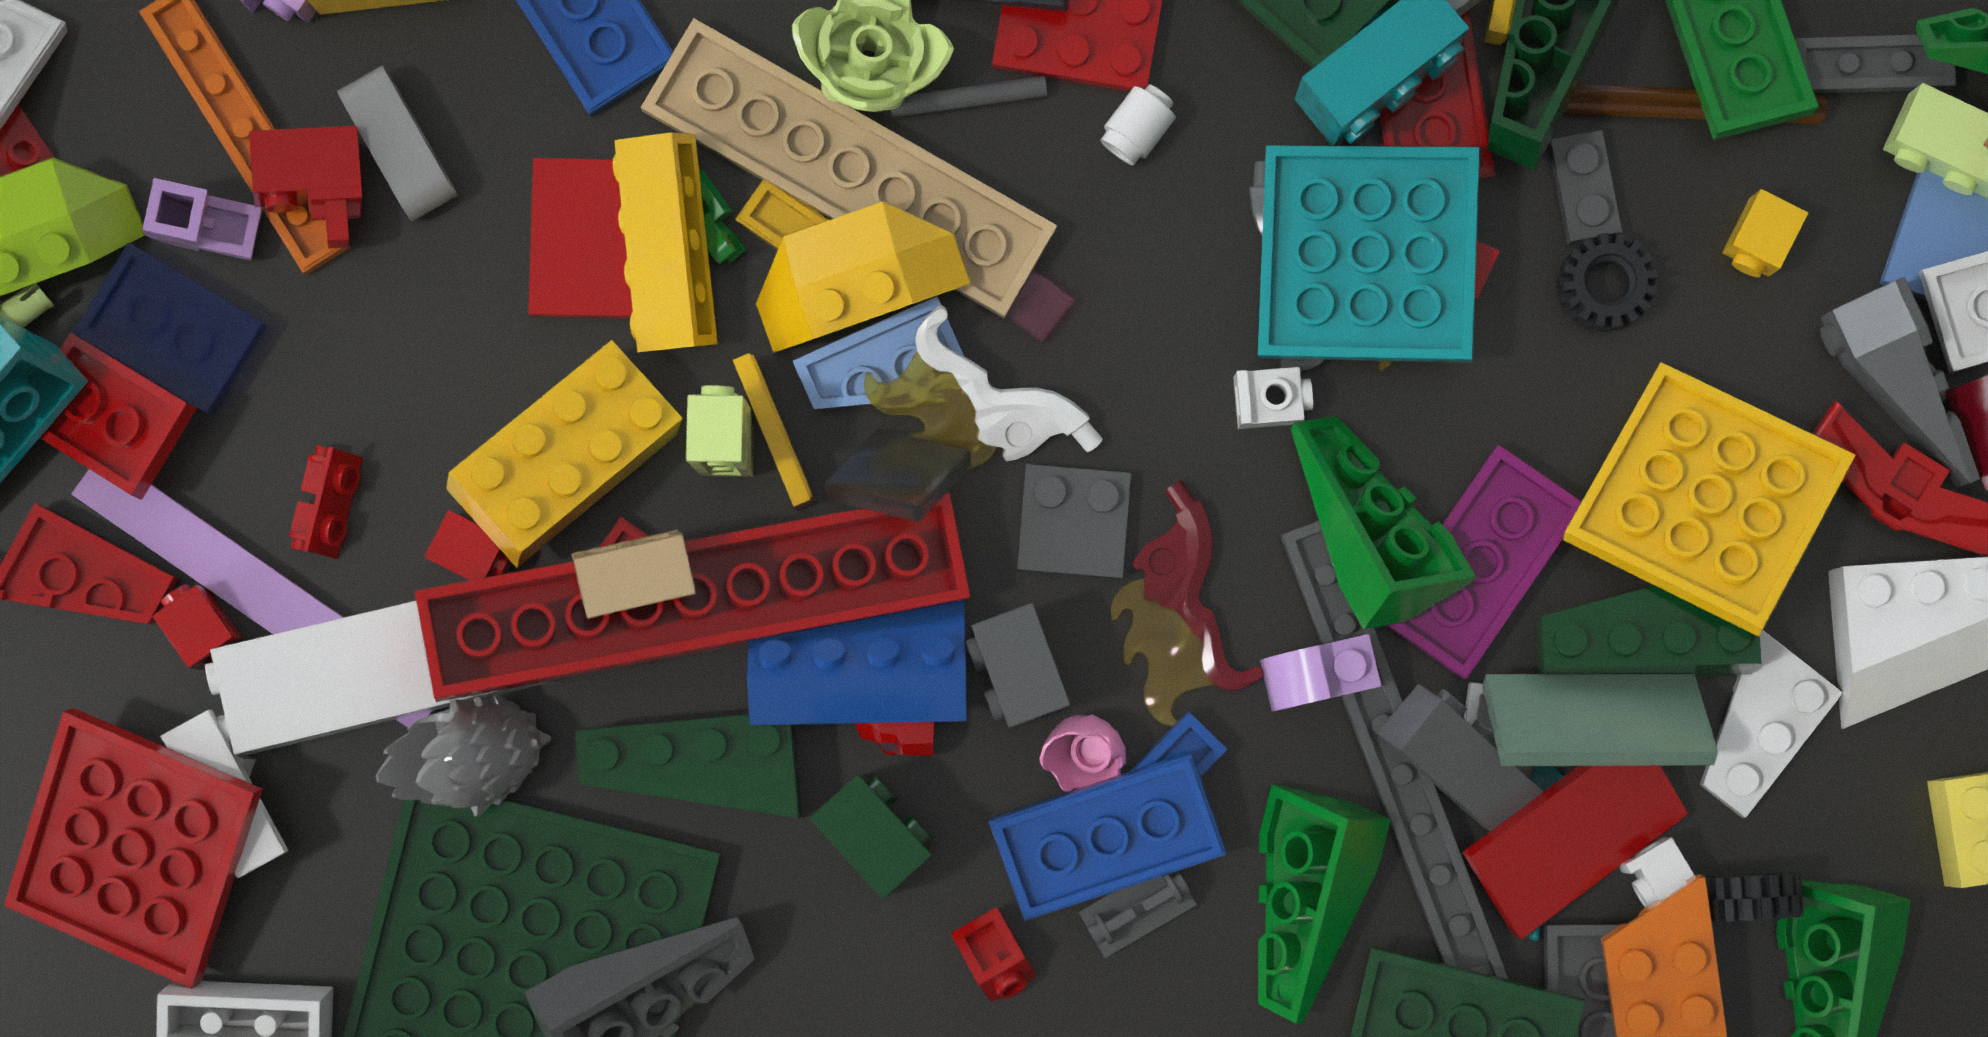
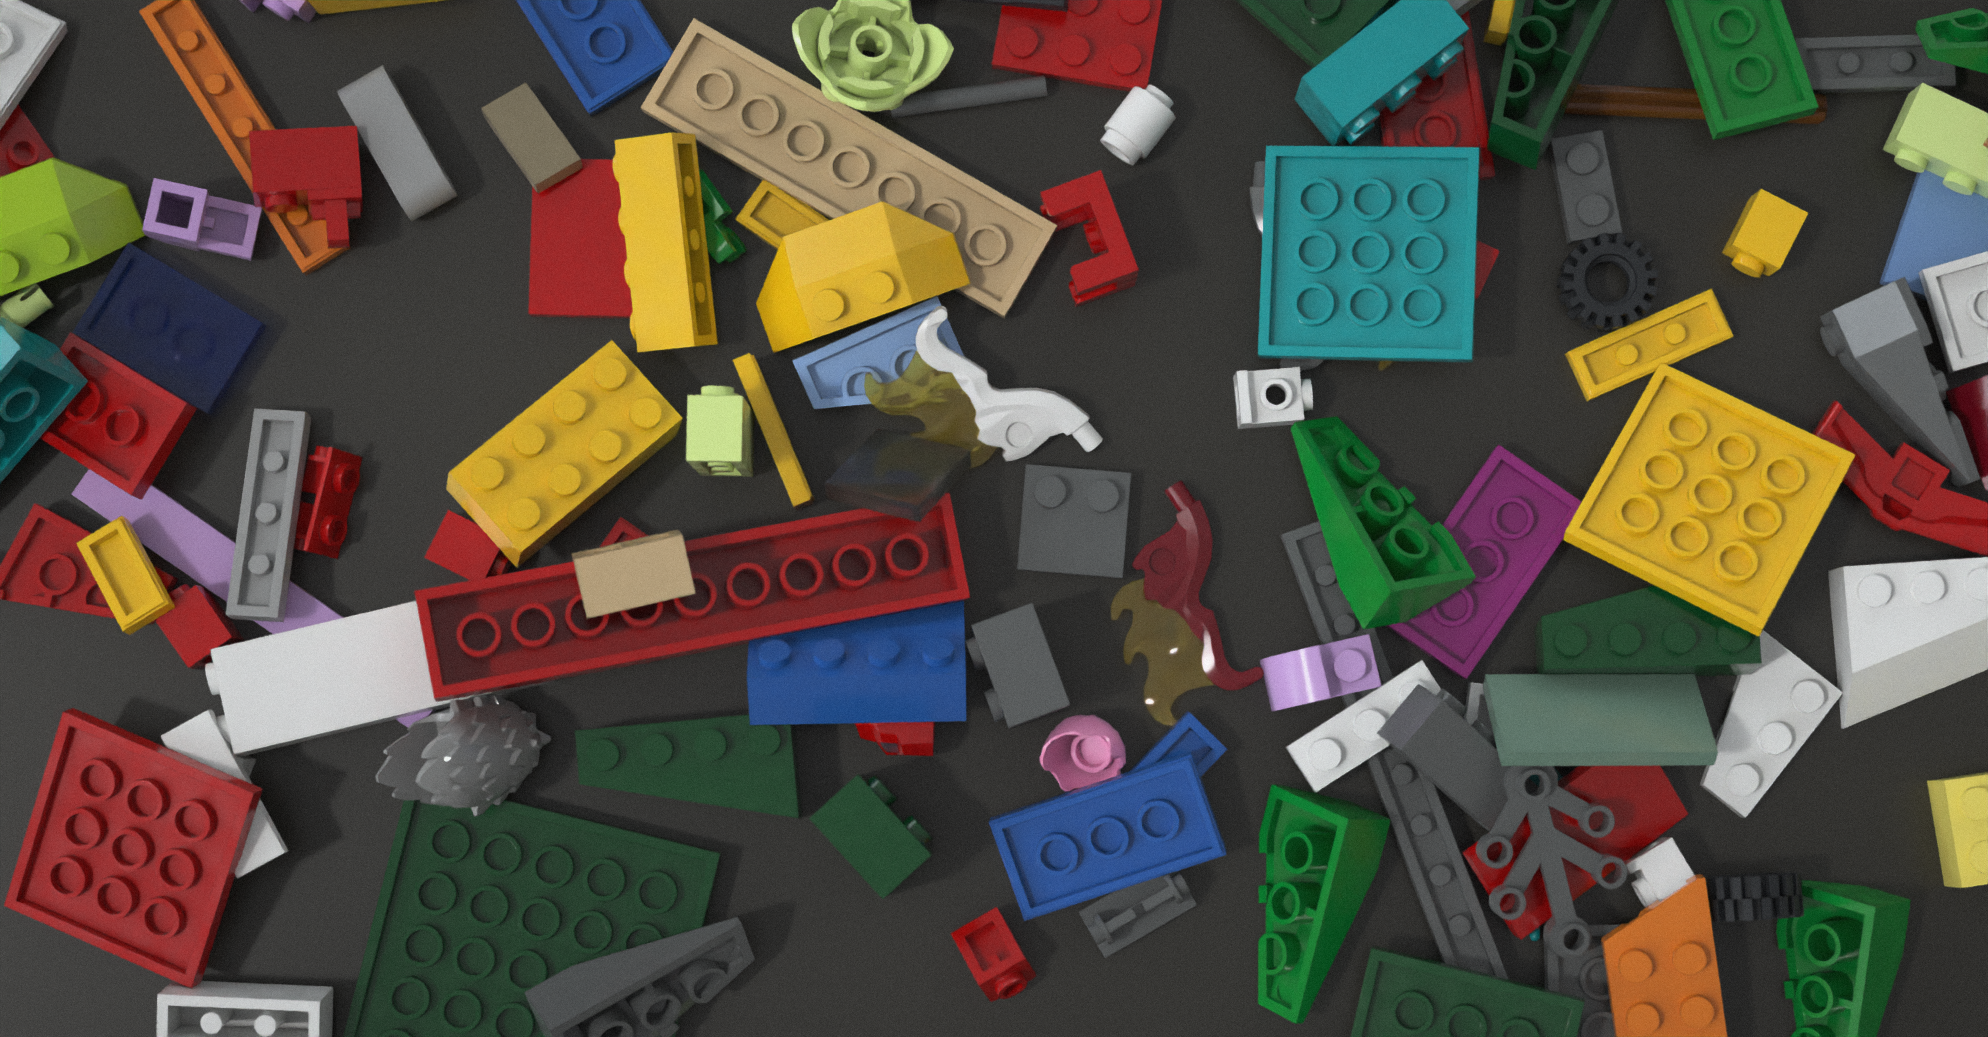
clear pink tile [1006,269,1074,344] -> none
none -> yellow tile [76,516,175,635]
none -> light grey plate [226,408,311,622]
none -> dark tan tile [481,82,583,193]
none -> red panel [1040,170,1139,307]
none -> white plate [1286,660,1441,792]
none -> dark grey plant [1476,766,1628,959]
none -> yellow tile [1565,289,1734,401]

